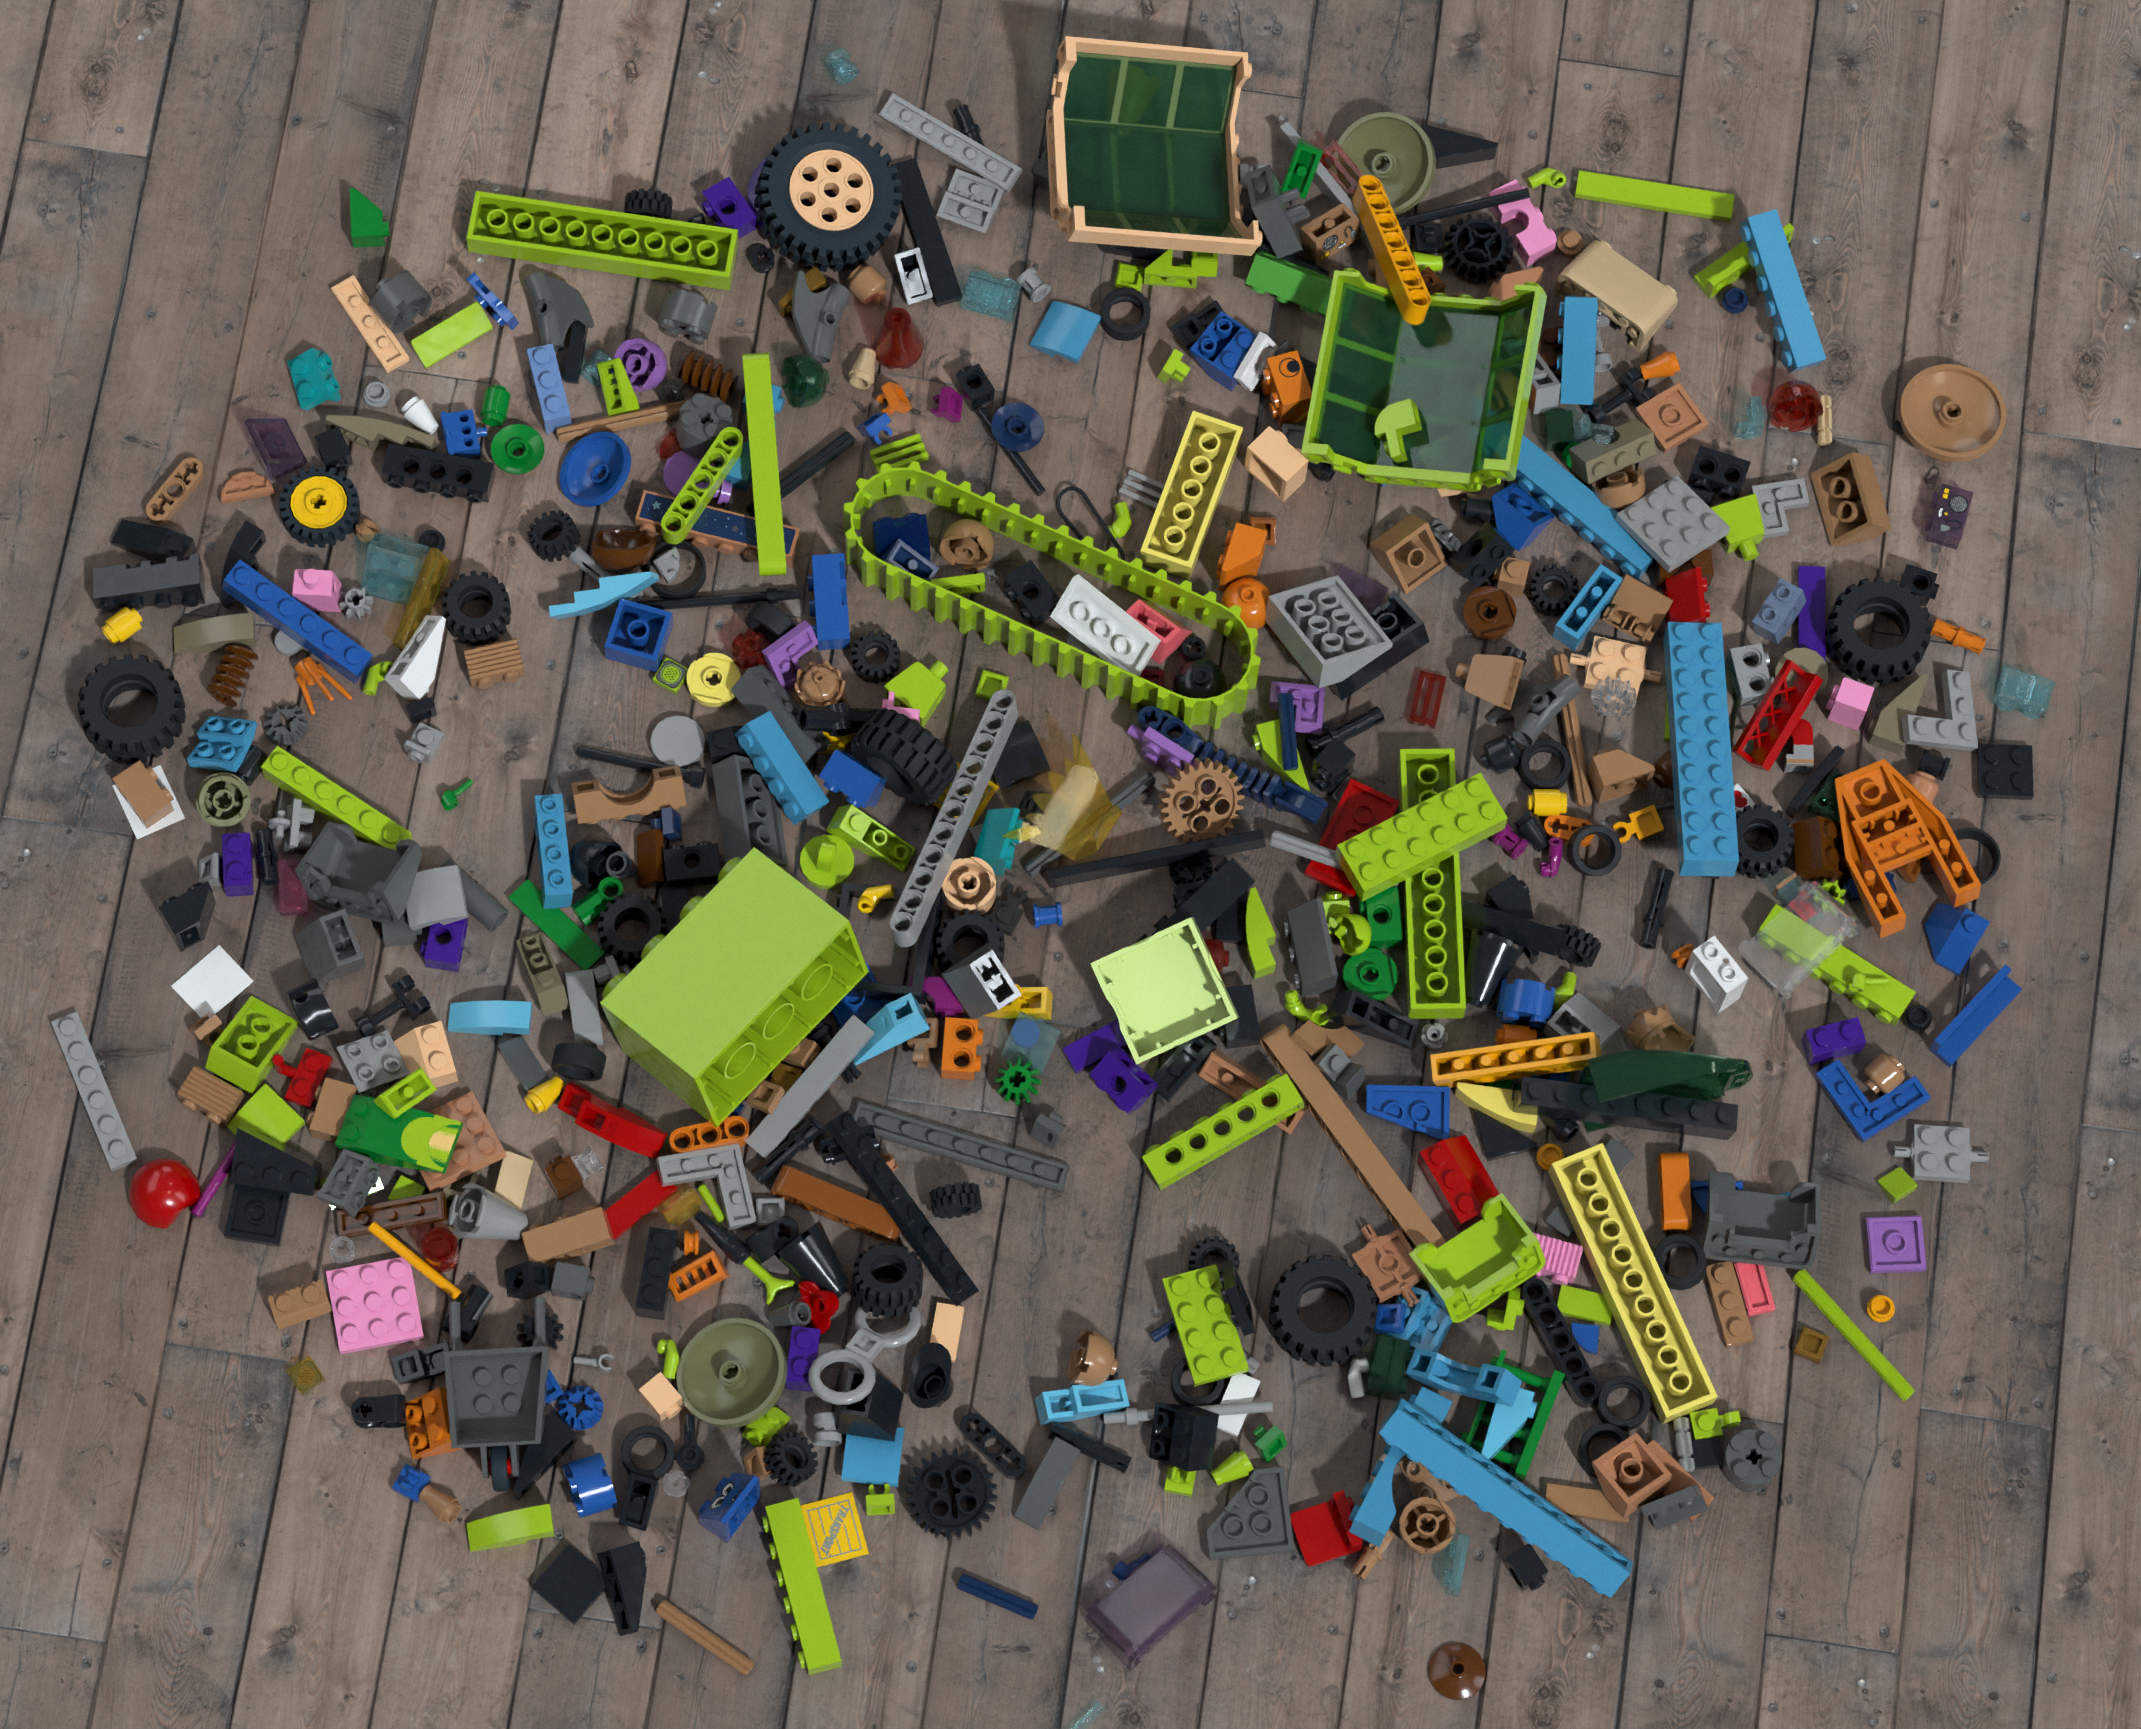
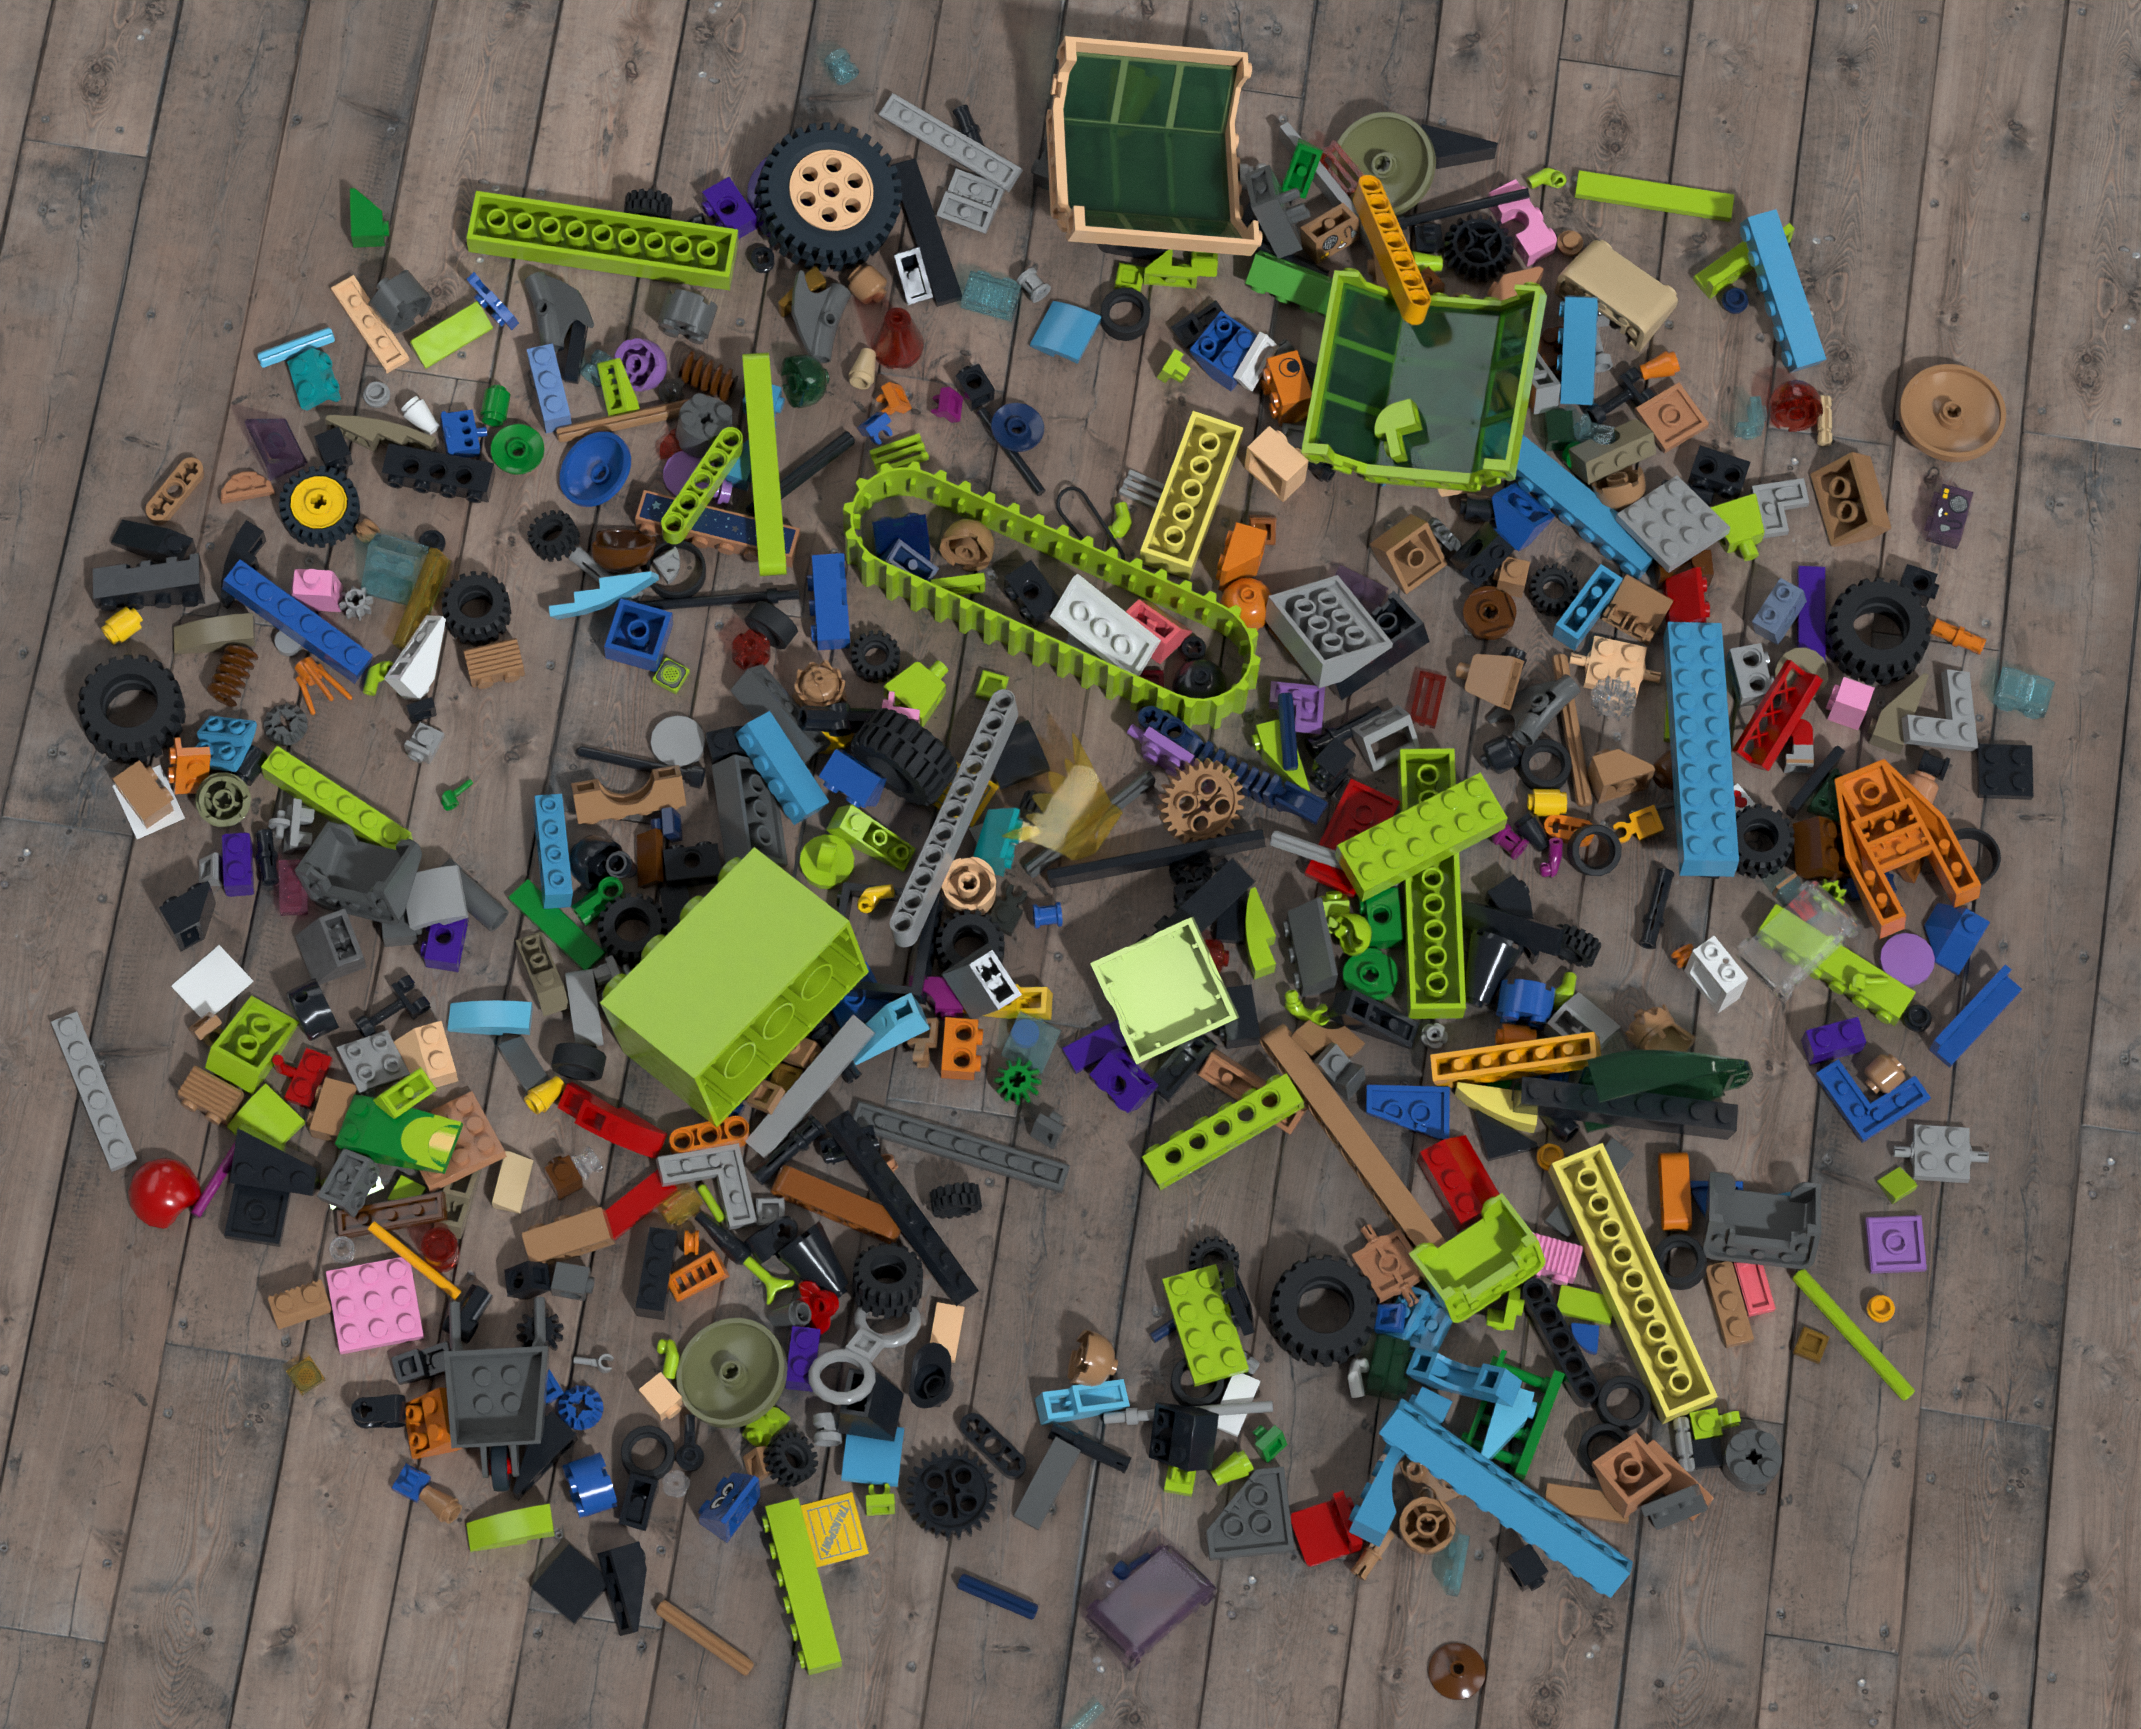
light grey cone [449,1183,529,1240] -> none
light yellow plate [687,653,741,707] -> none
medium lavender plate [762,620,819,691] -> none
none -> orange bracket [167,737,211,794]
none -> medium azure axle [257,327,335,367]
none -> light grey tile [1351,705,1420,772]
none -> medium lavender tile [1879,933,1935,988]

